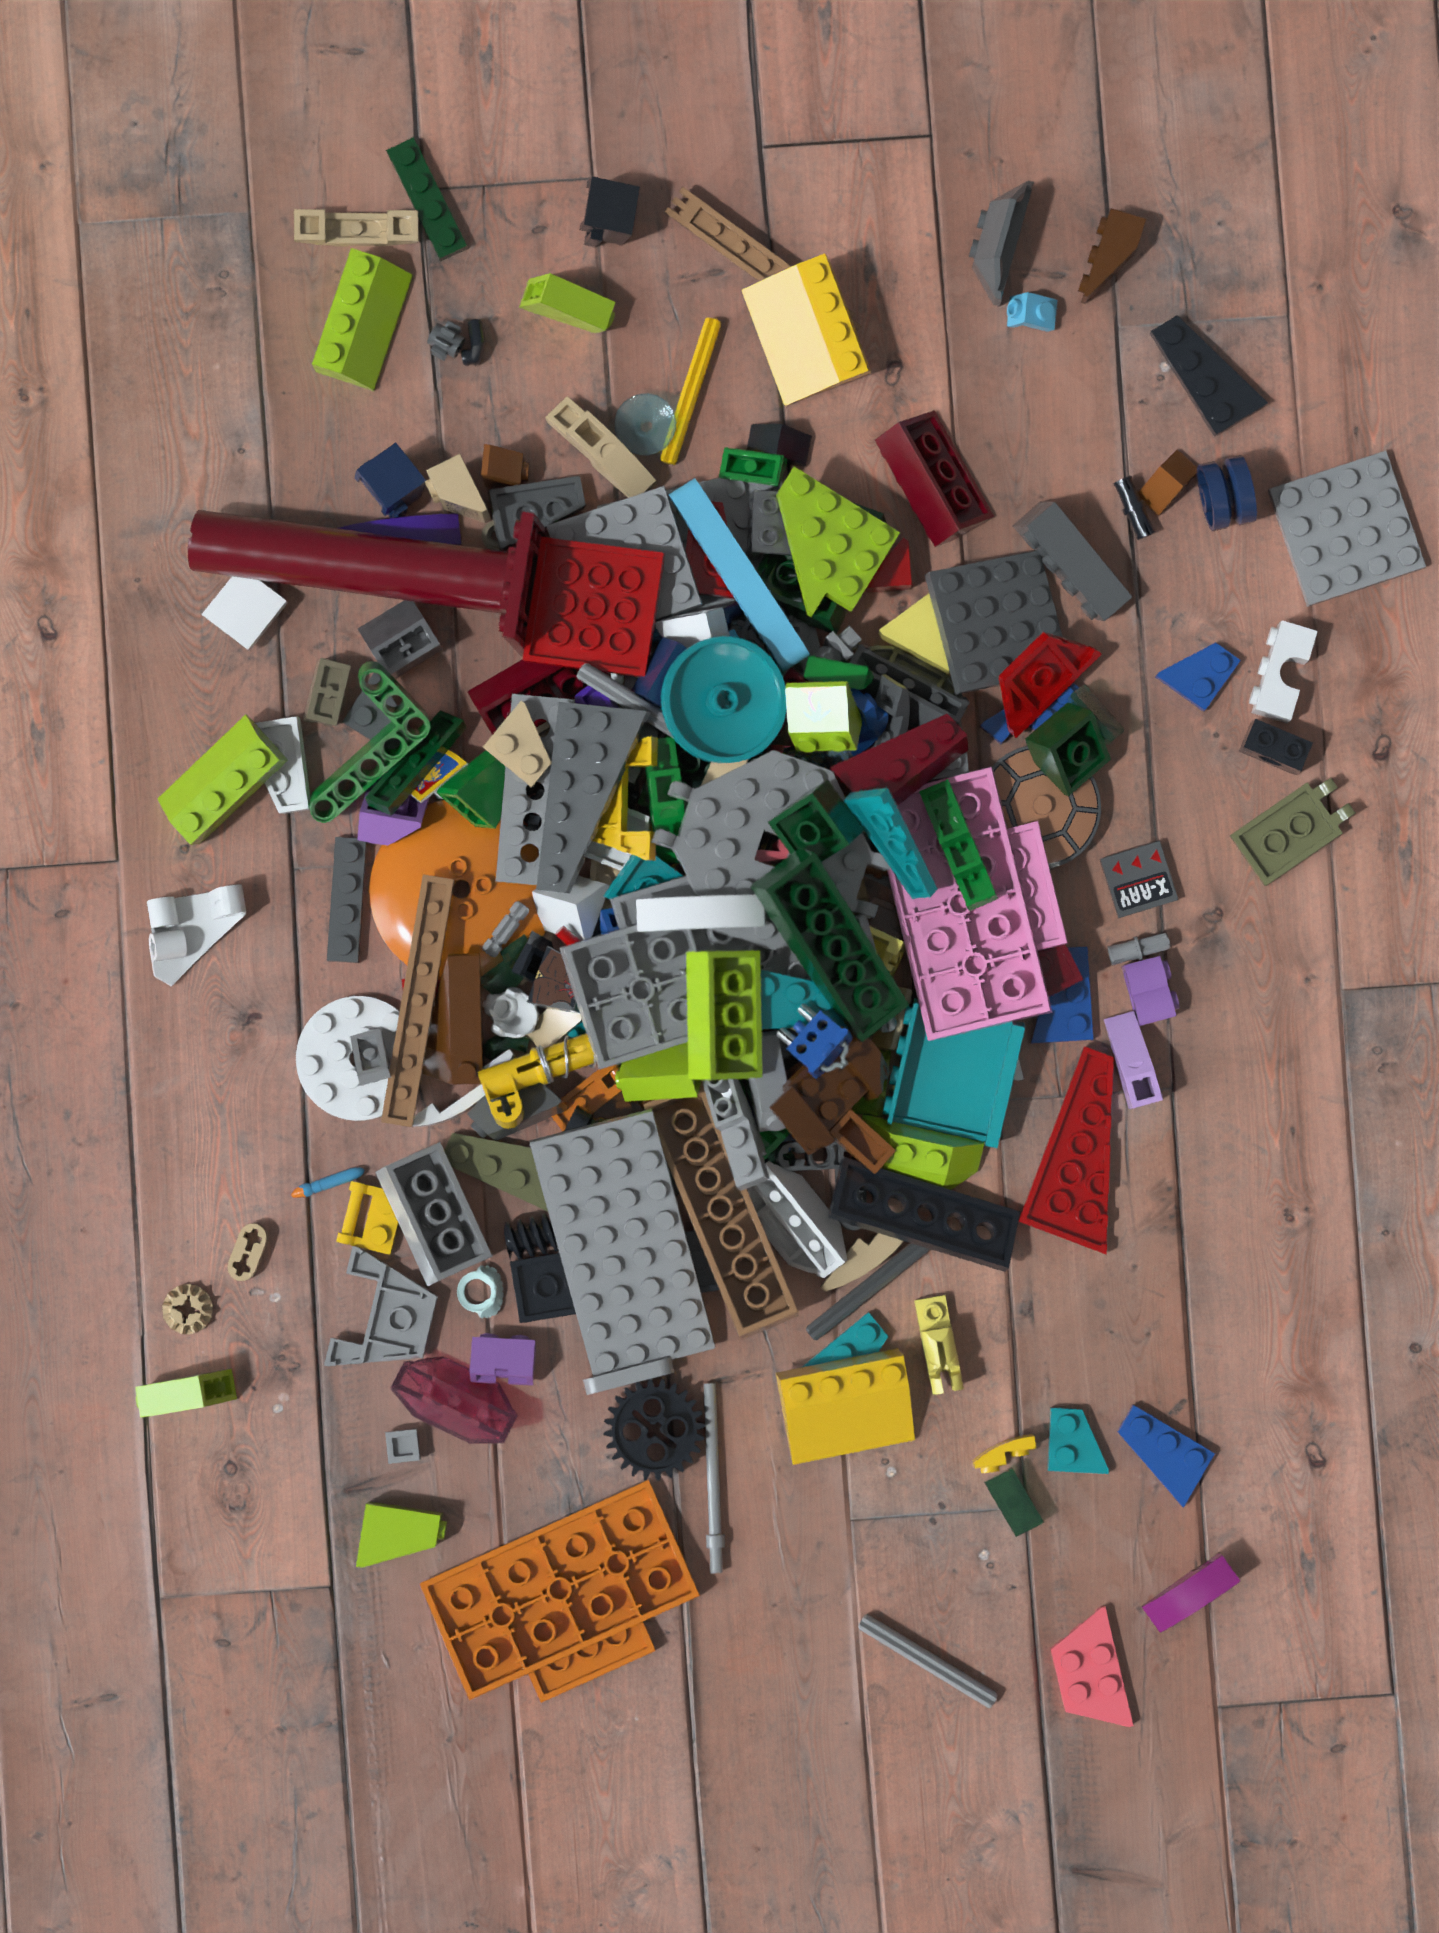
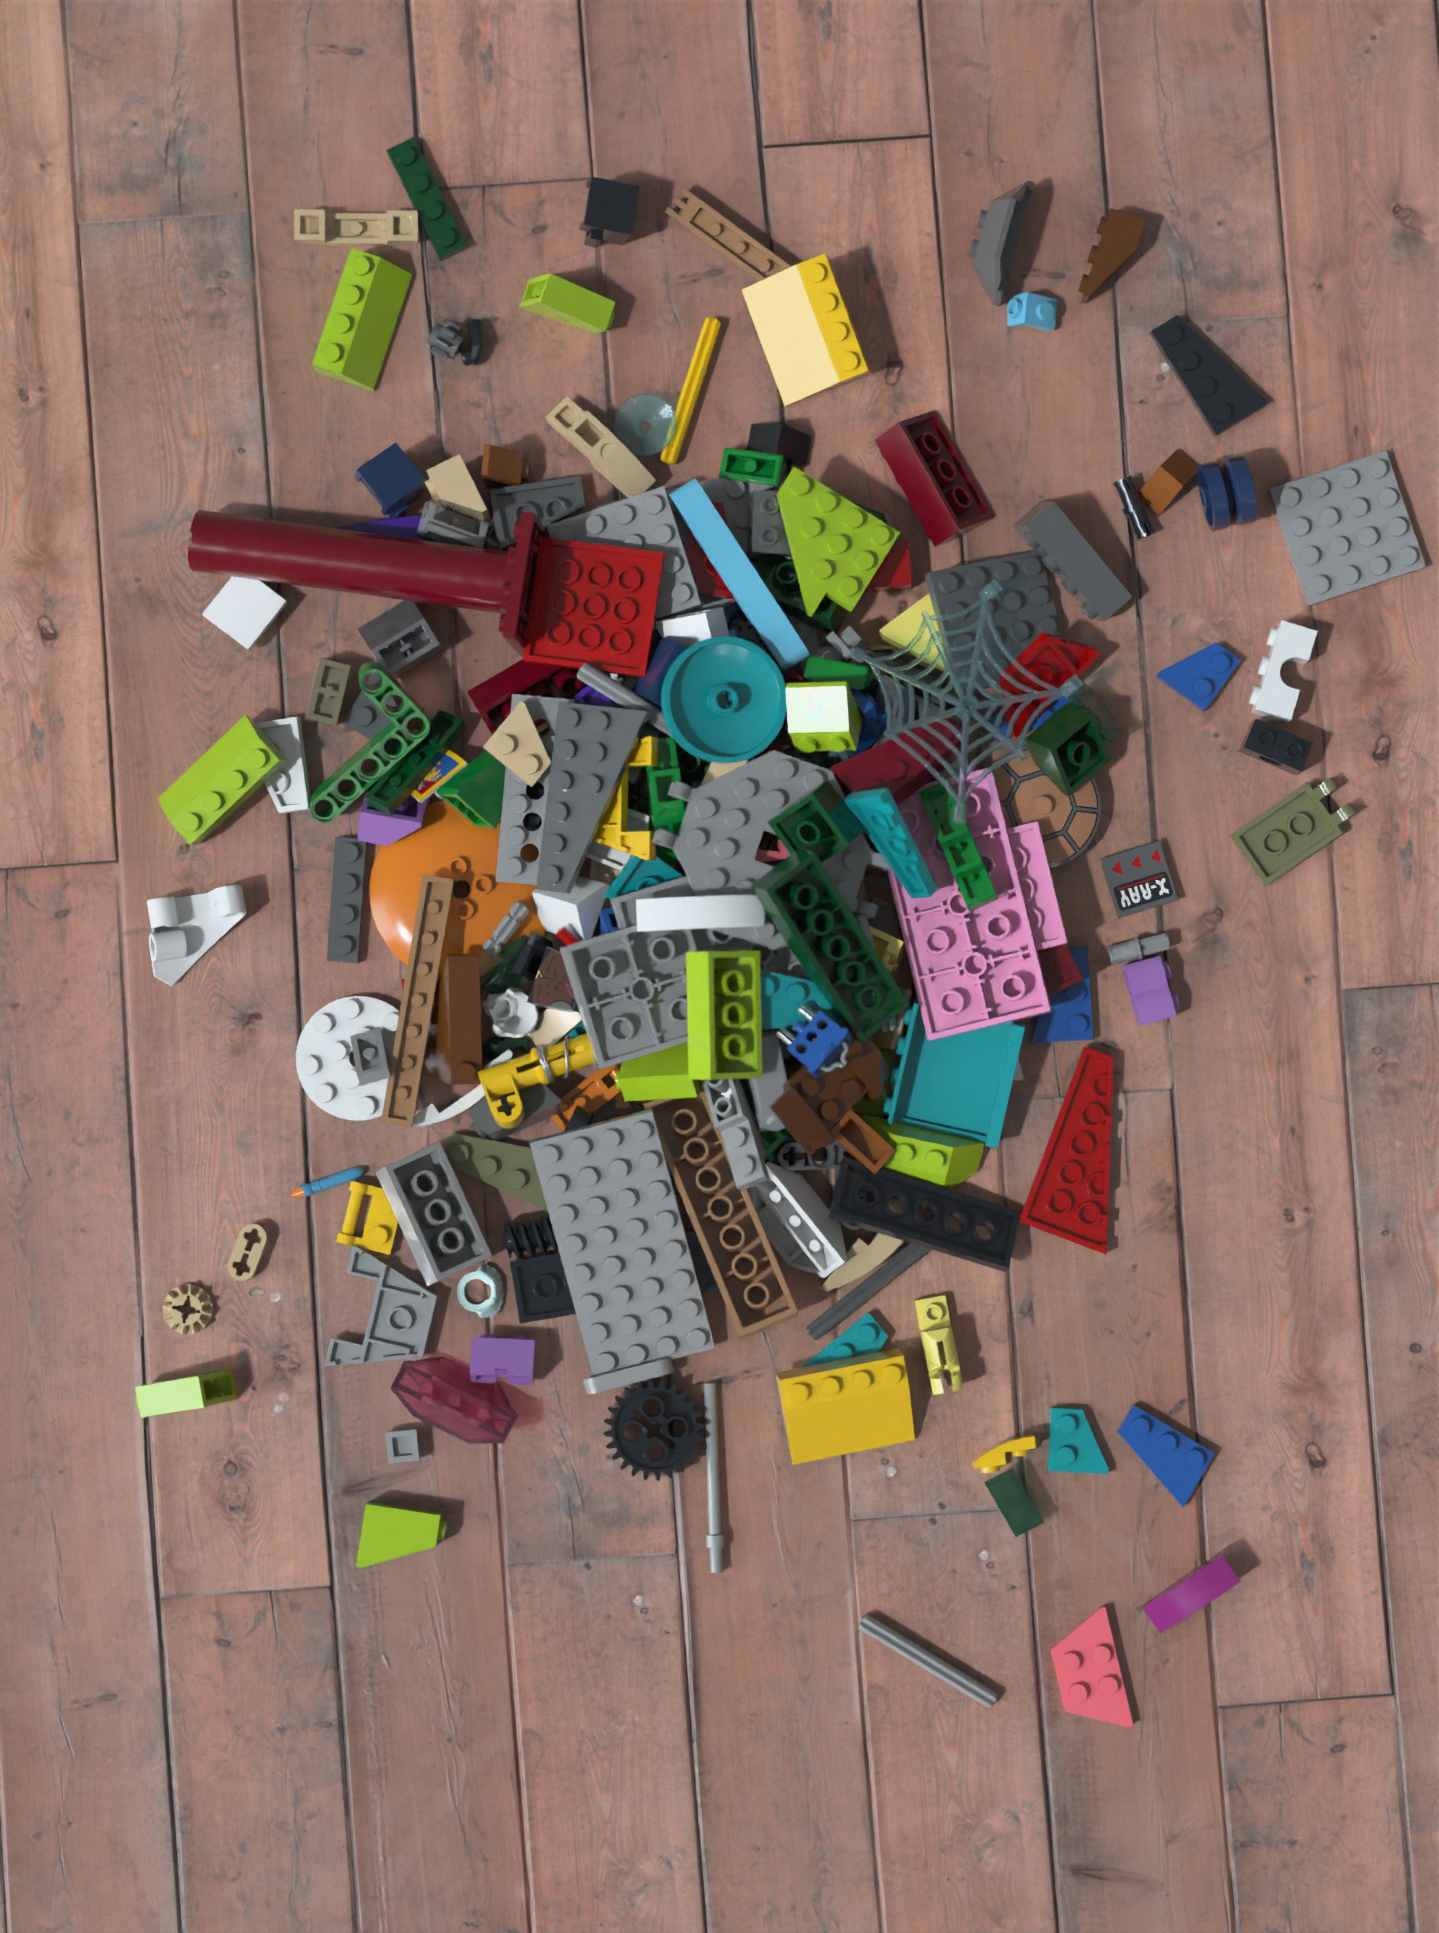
orange slope [419,1480,701,1703] -> none
lavender slope [1103,1011,1163,1109] -> none
none -> light grey hinge [416,501,488,548]
none -> clear light blue animal [848,580,1083,823]

